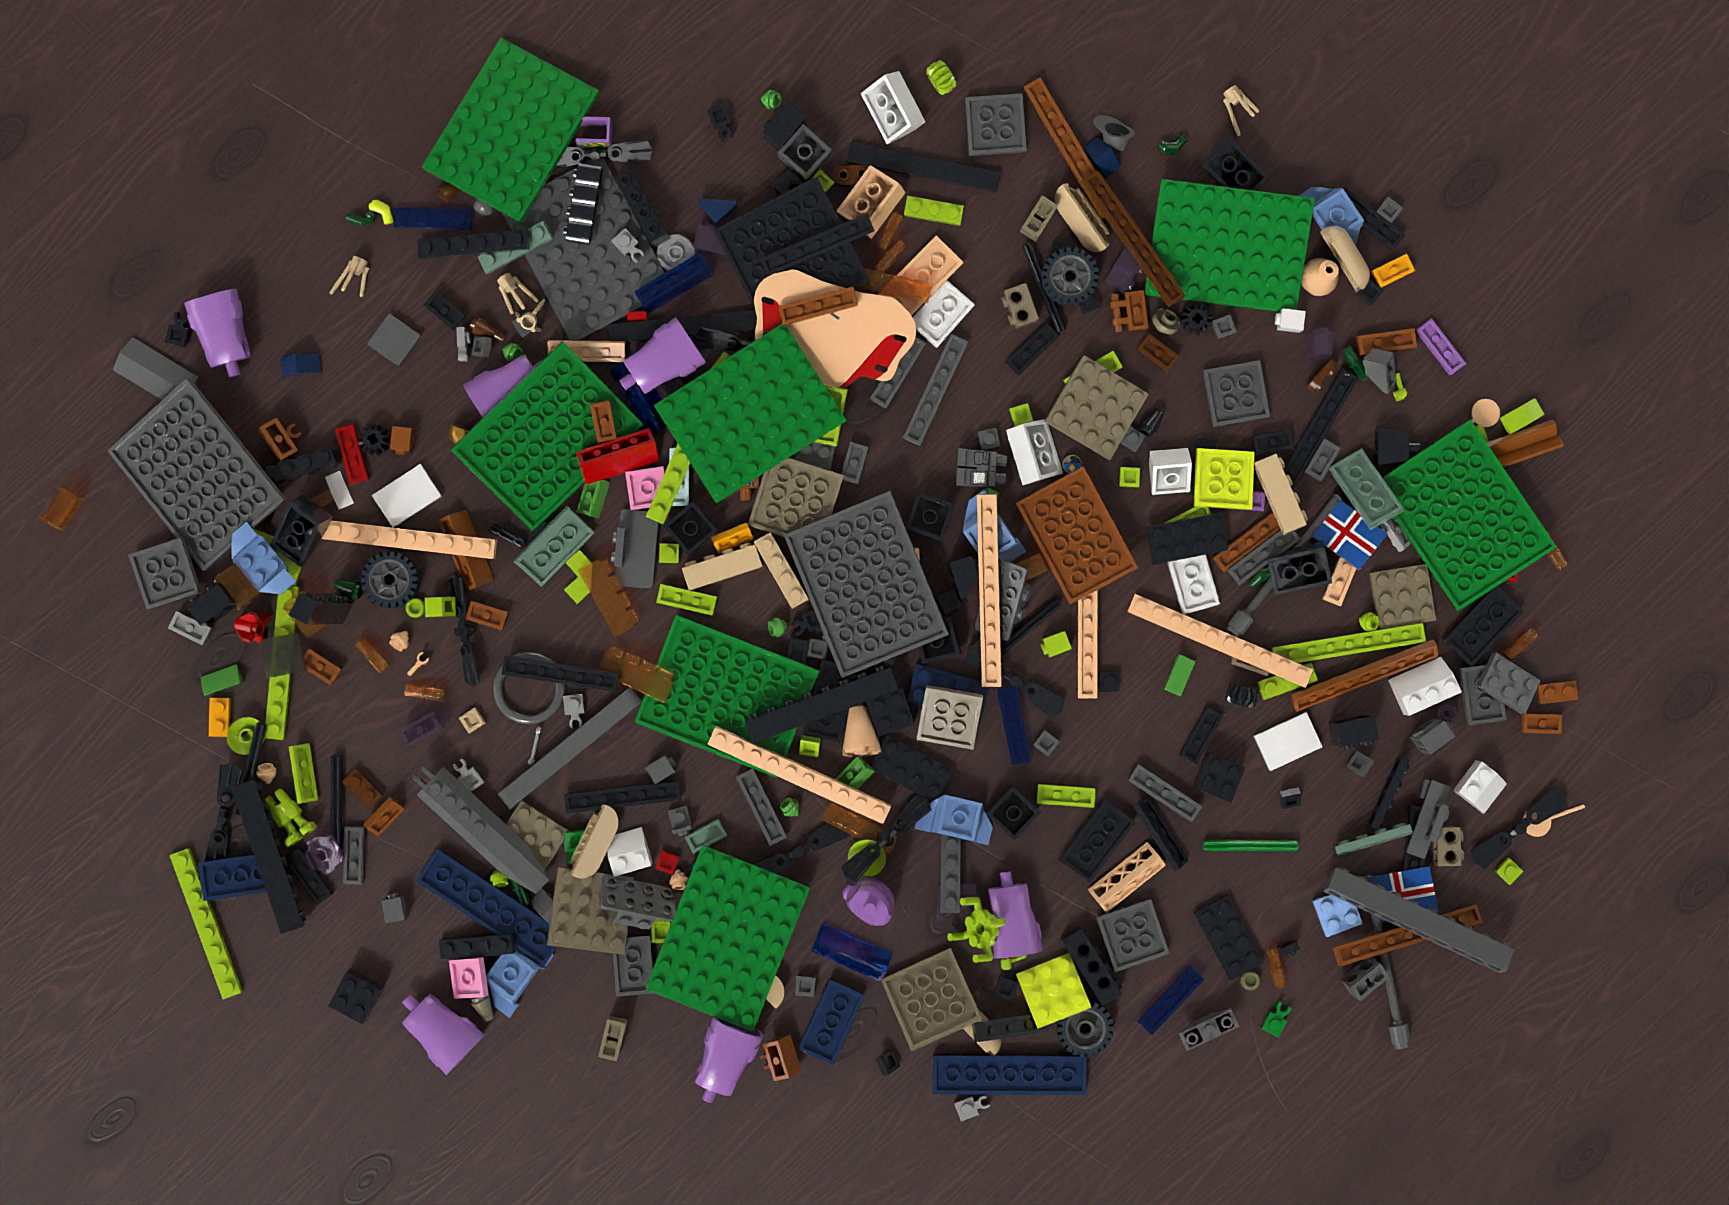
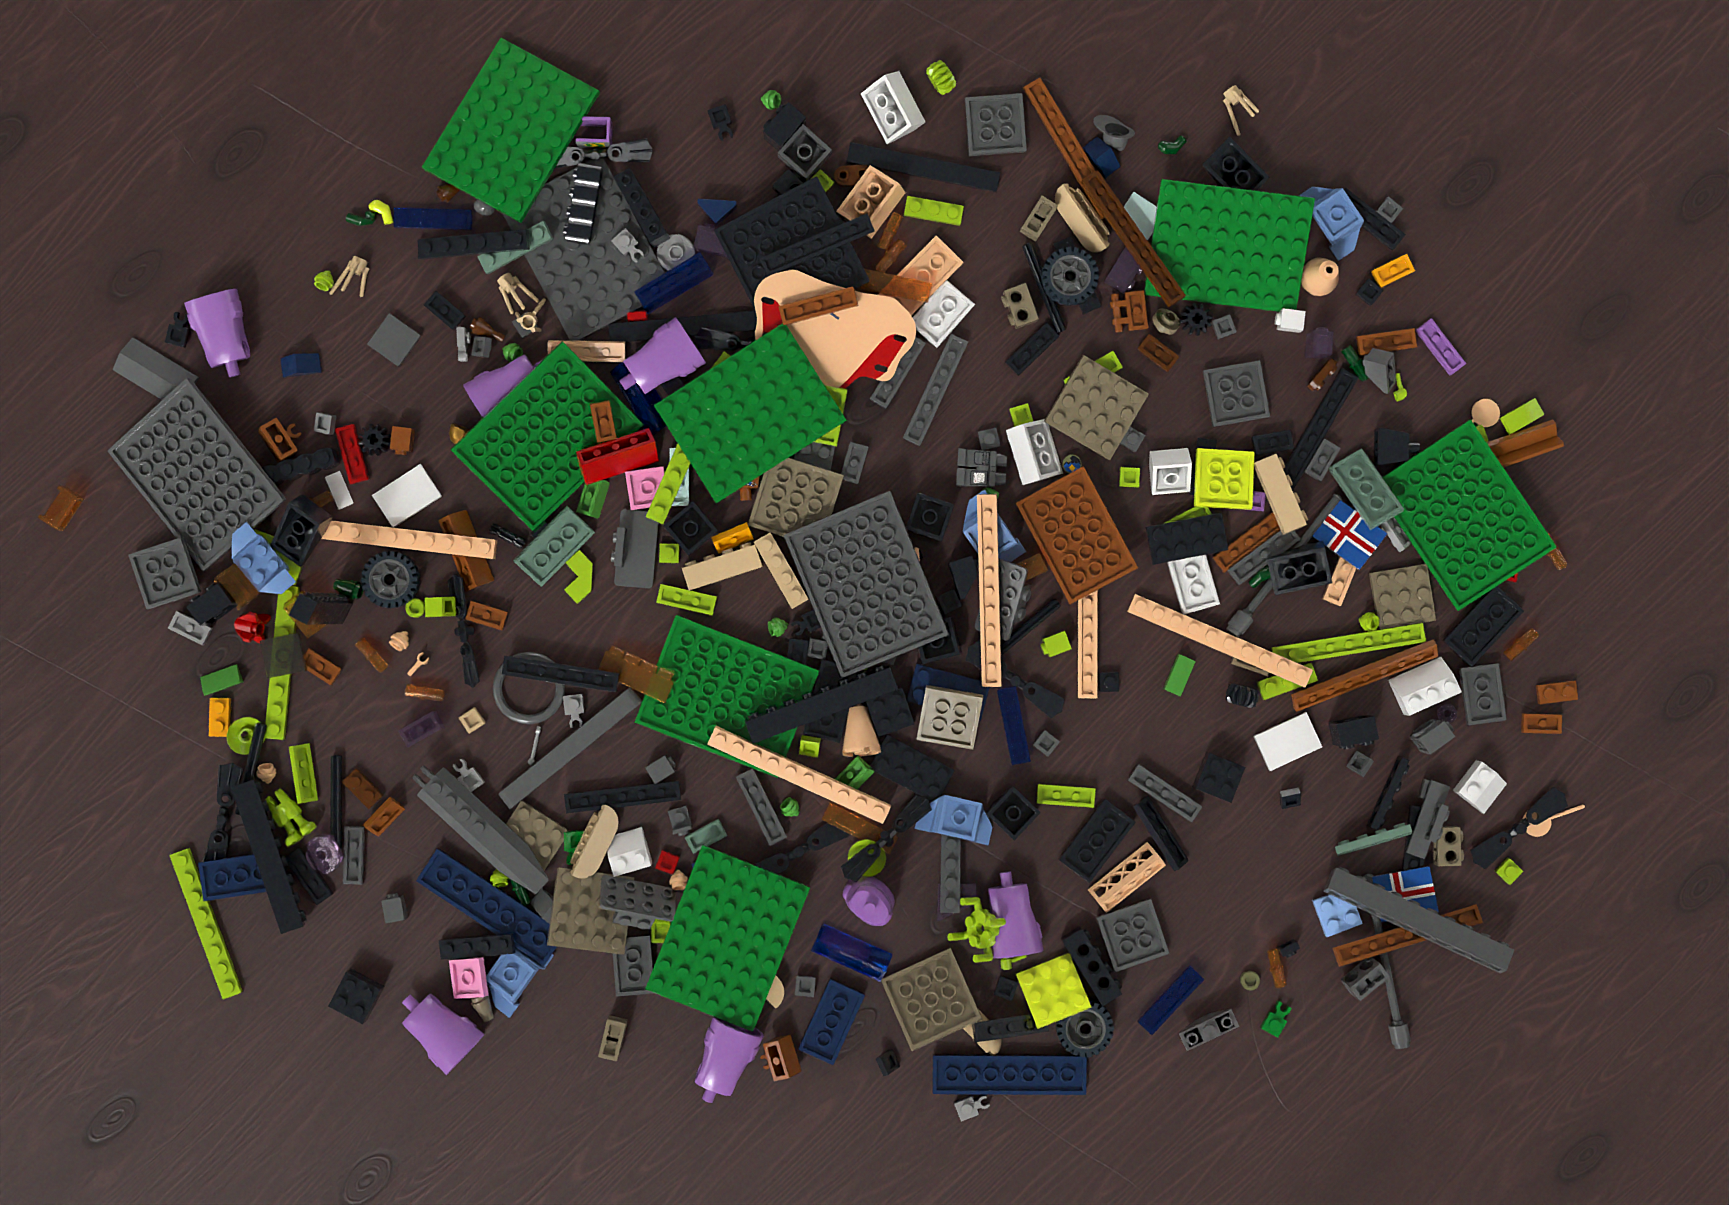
clear orange windscreen [578,559,640,637] -> none
black cone [1139,408,1164,438] -> none
black tile [1179,705,1224,765] -> none
black plate [1193,895,1264,981] -> none
green axle [1203,840,1298,851] -> none
tan brick [1320,226,1370,293] -> none
dark grey plate [1477,653,1541,714] -> none
none -> lime plate [314,271,334,291]
none -> dark grey plate [314,412,336,435]
none -> light aqua tile [1124,192,1157,240]

